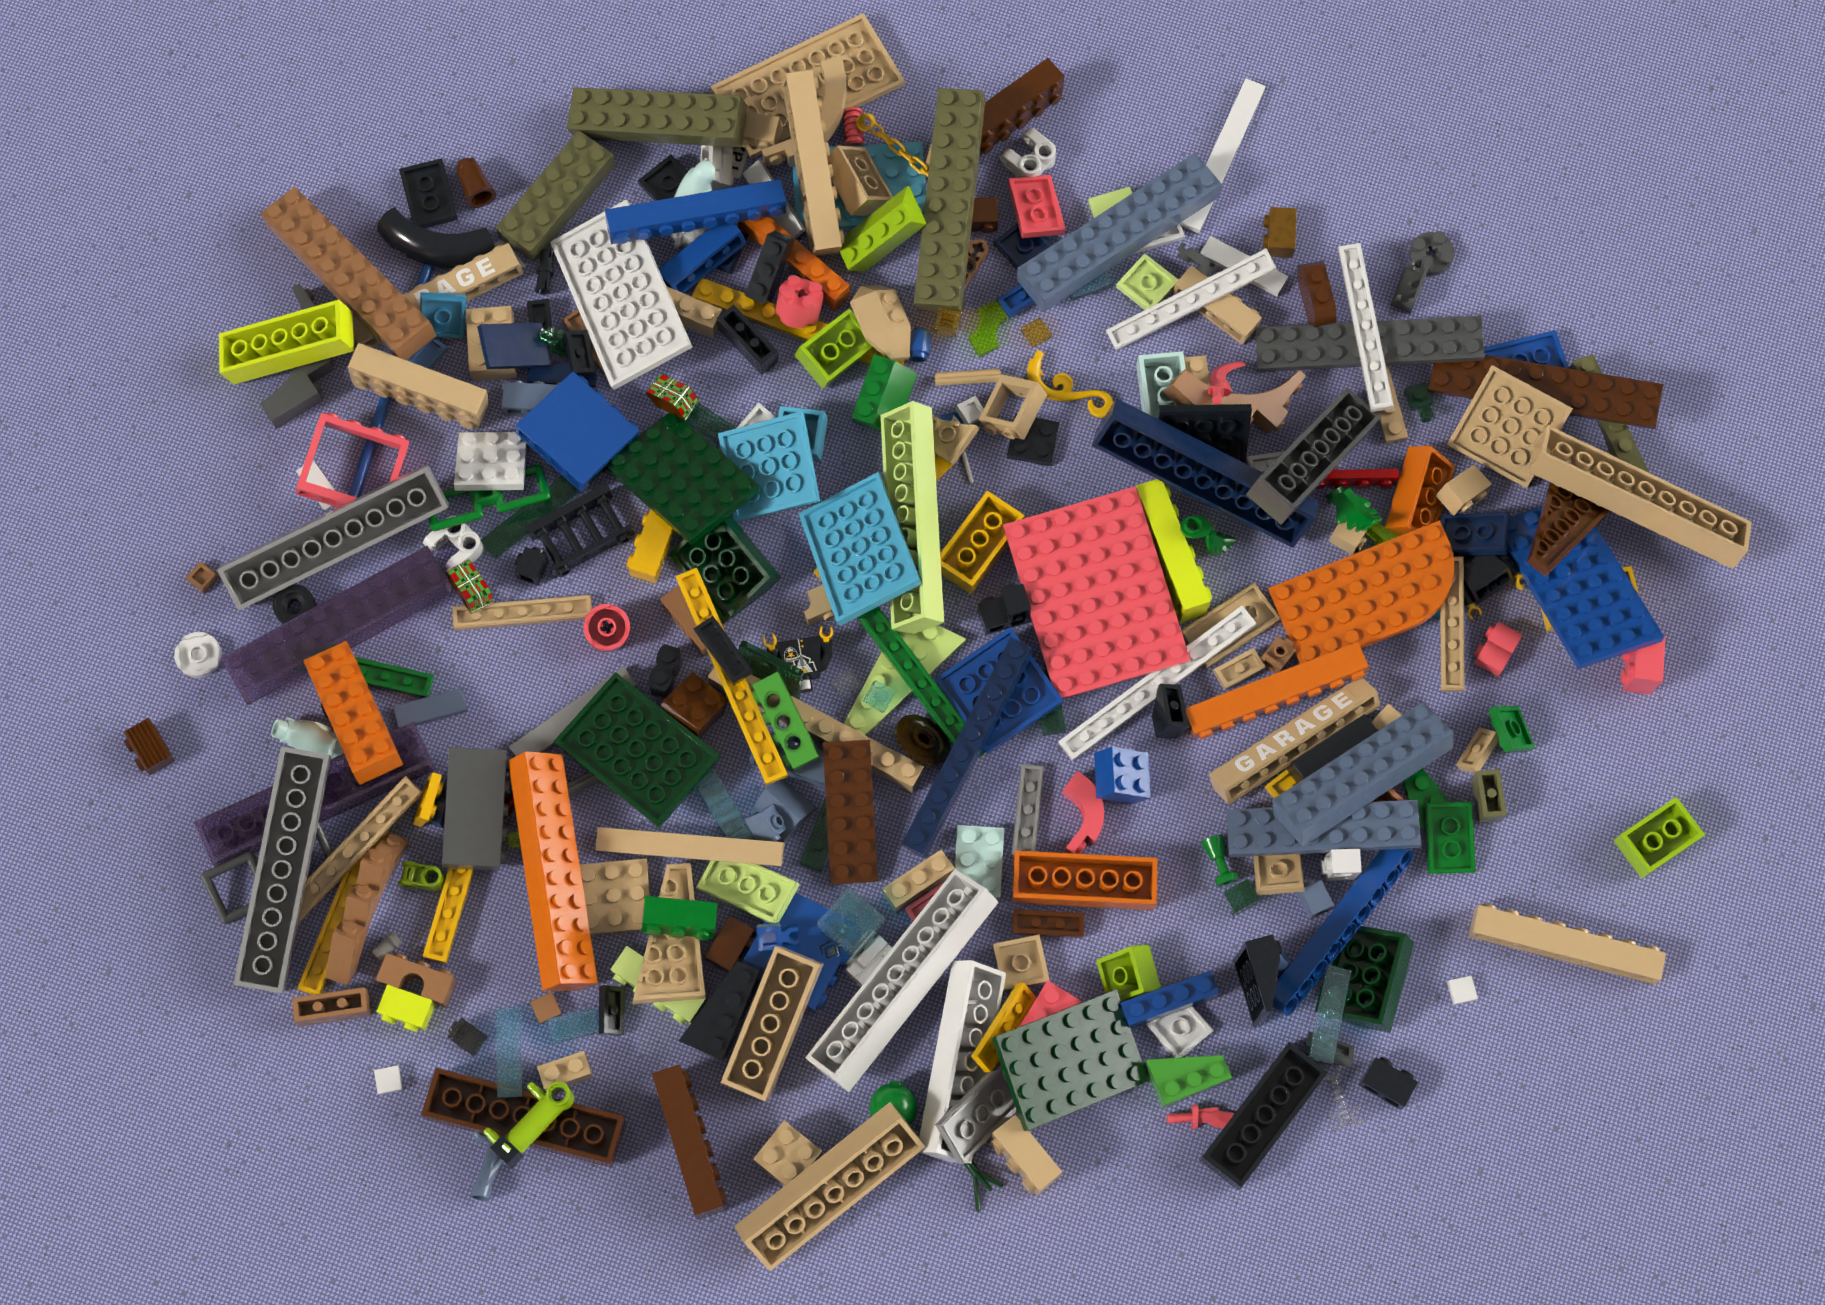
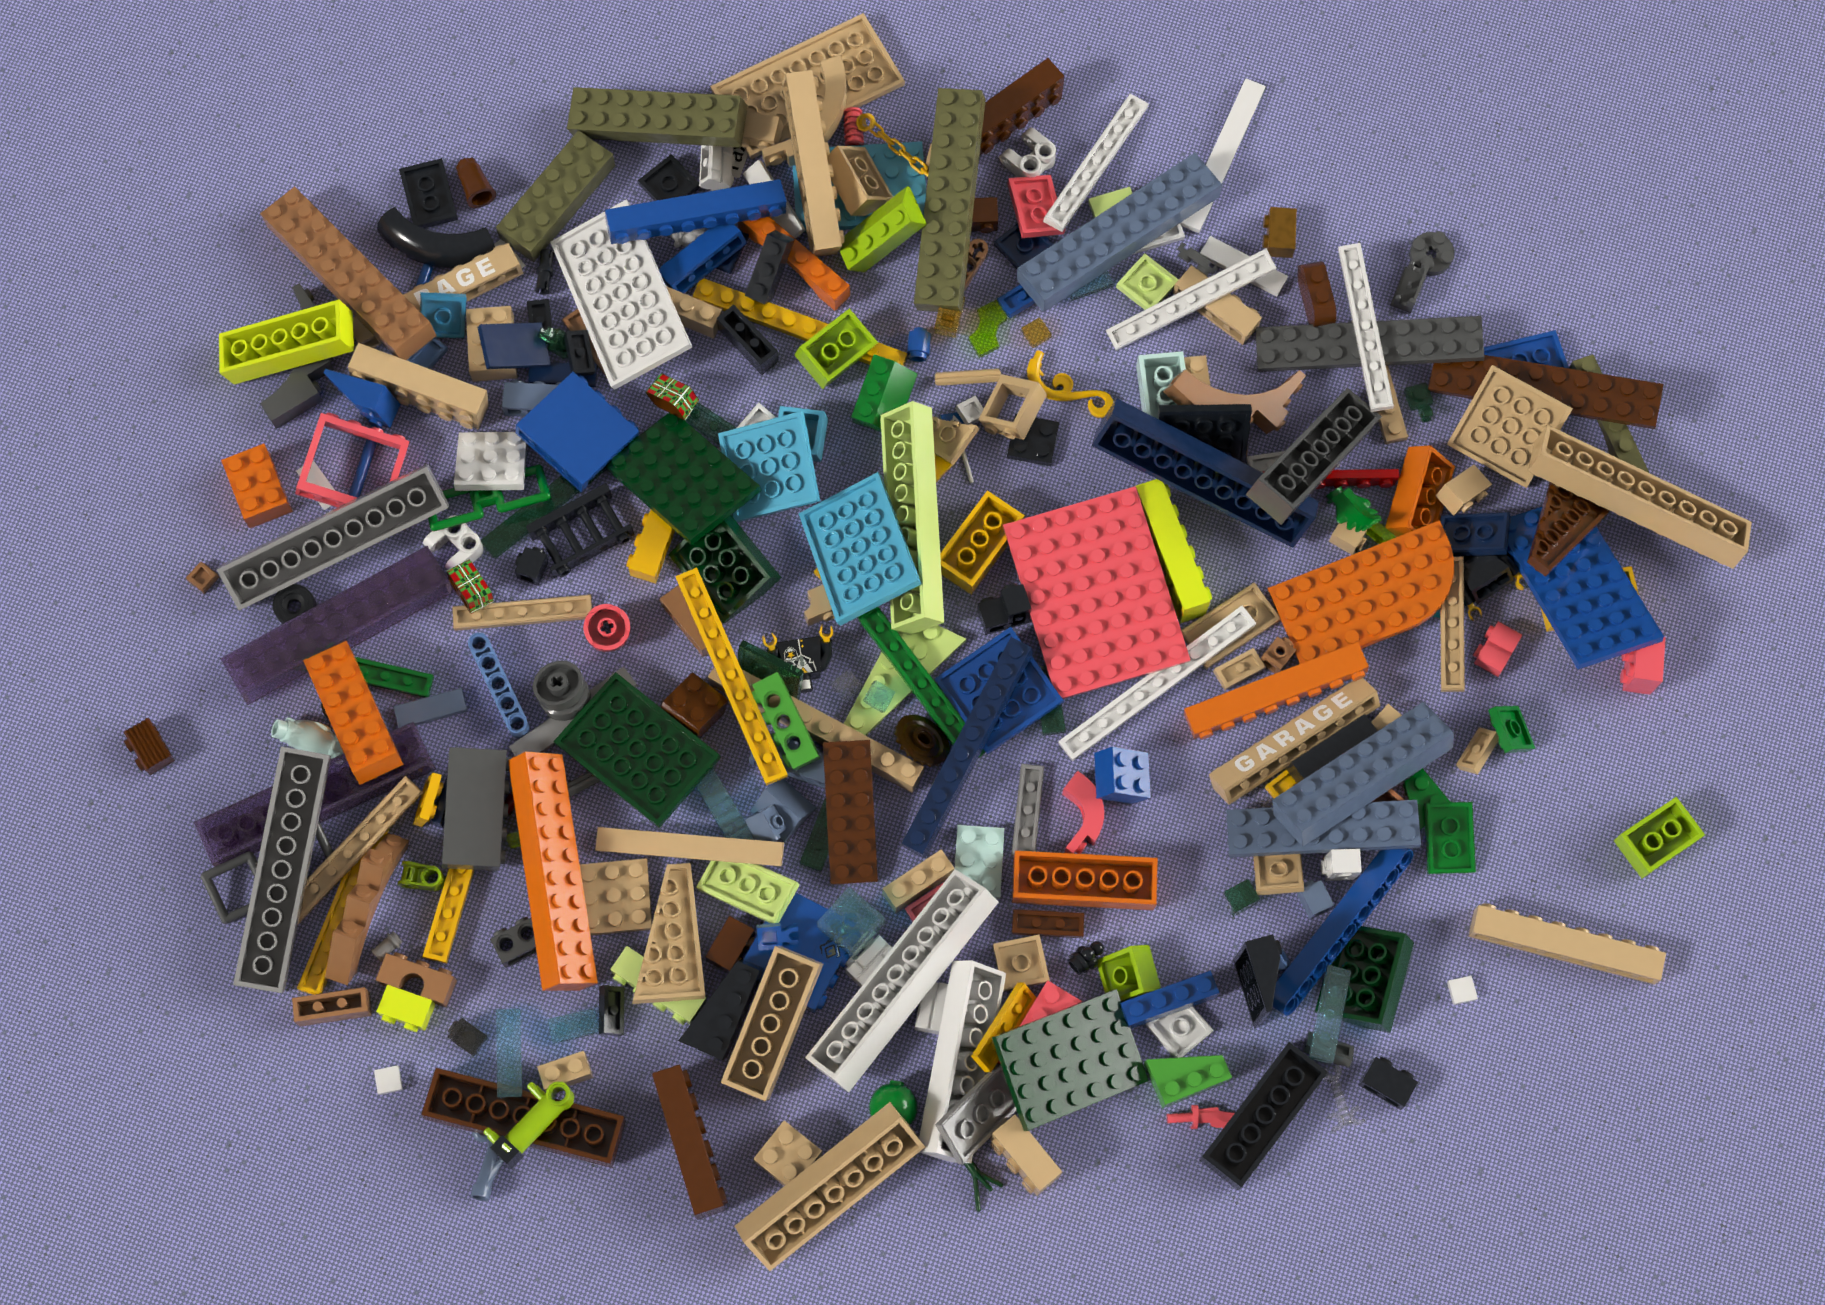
white tile [174,632,222,678] -> none
medium nougat tile [530,992,562,1025] -> none
green brick [641,896,717,940] -> none
black brick [648,644,682,699] -> none
light aqua animal [674,160,715,198] -> none
black plate [693,616,753,686] -> none
coral brick [775,275,823,328] -> none
tan wedge [850,285,911,361] -> none
black slope [1152,683,1189,739] -> none
green plant [1180,515,1236,556] -> none
green piece [1201,834,1239,887] -> none
coral sword [1208,361,1247,404] -> none
olive brick [1471,769,1507,823] -> none
none -> orange brick [221,443,293,528]
none -> blue slope [324,369,401,428]
none -> medium blue beam [468,632,530,739]
none -> dark grey brick [490,917,536,968]
none -> dark grey wheel [532,660,591,721]
none -> white brick [915,982,948,1035]
none -> white tile [1043,94,1149,232]
none -> black piece [1068,941,1104,975]

